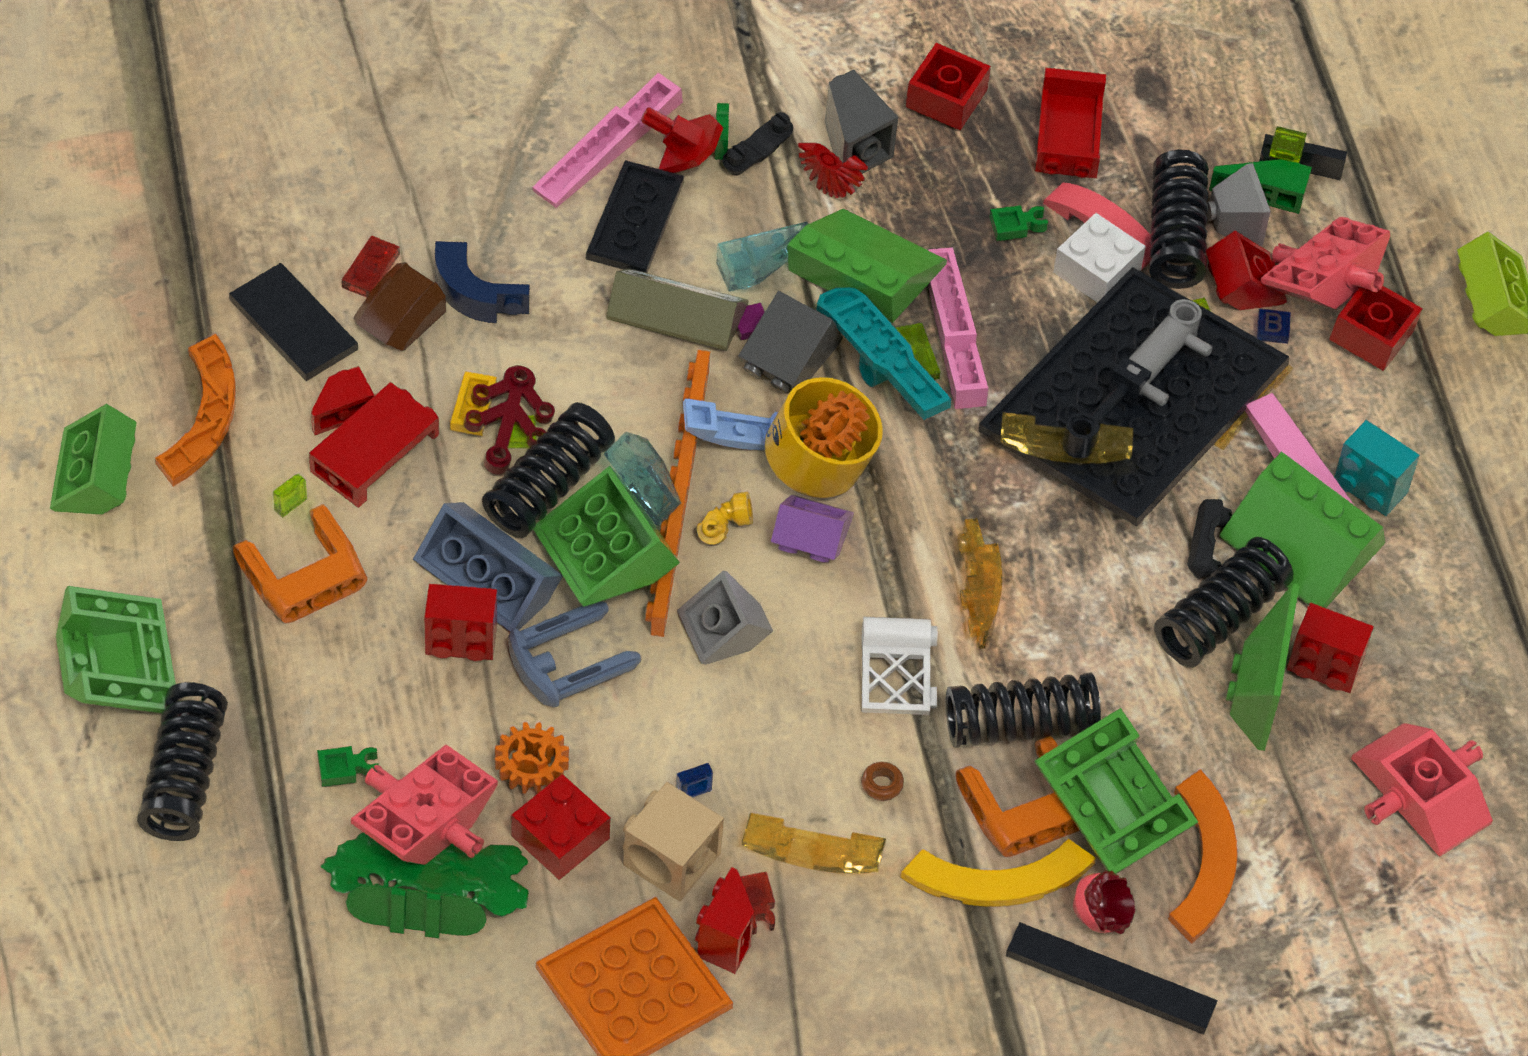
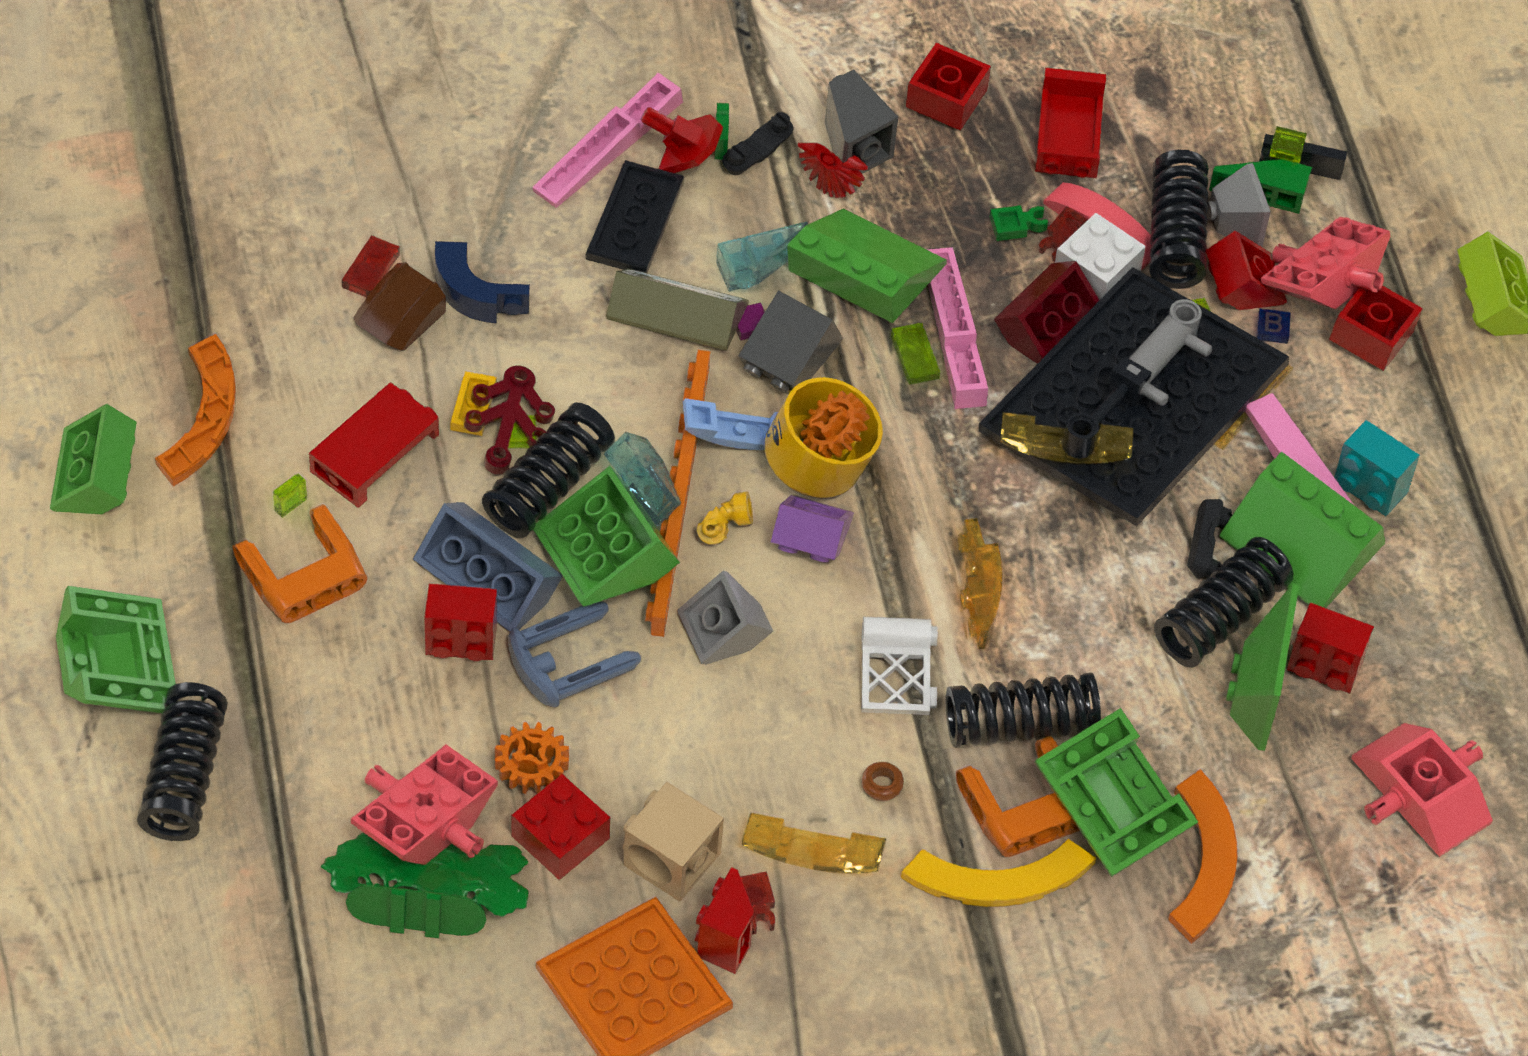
black tile [229,263,358,381] -> none
red slope [311,366,375,435] -> none
green plate [317,746,379,787] -> none
clear blue tile [676,763,713,797] -> none
teal piece [816,288,952,420] -> none
black tile [1006,922,1218,1035] -> none
dark red hair [1073,870,1136,934] -> none
none -> dark red slope [994,261,1099,364]
none -> clear red plate [1039,206,1088,262]

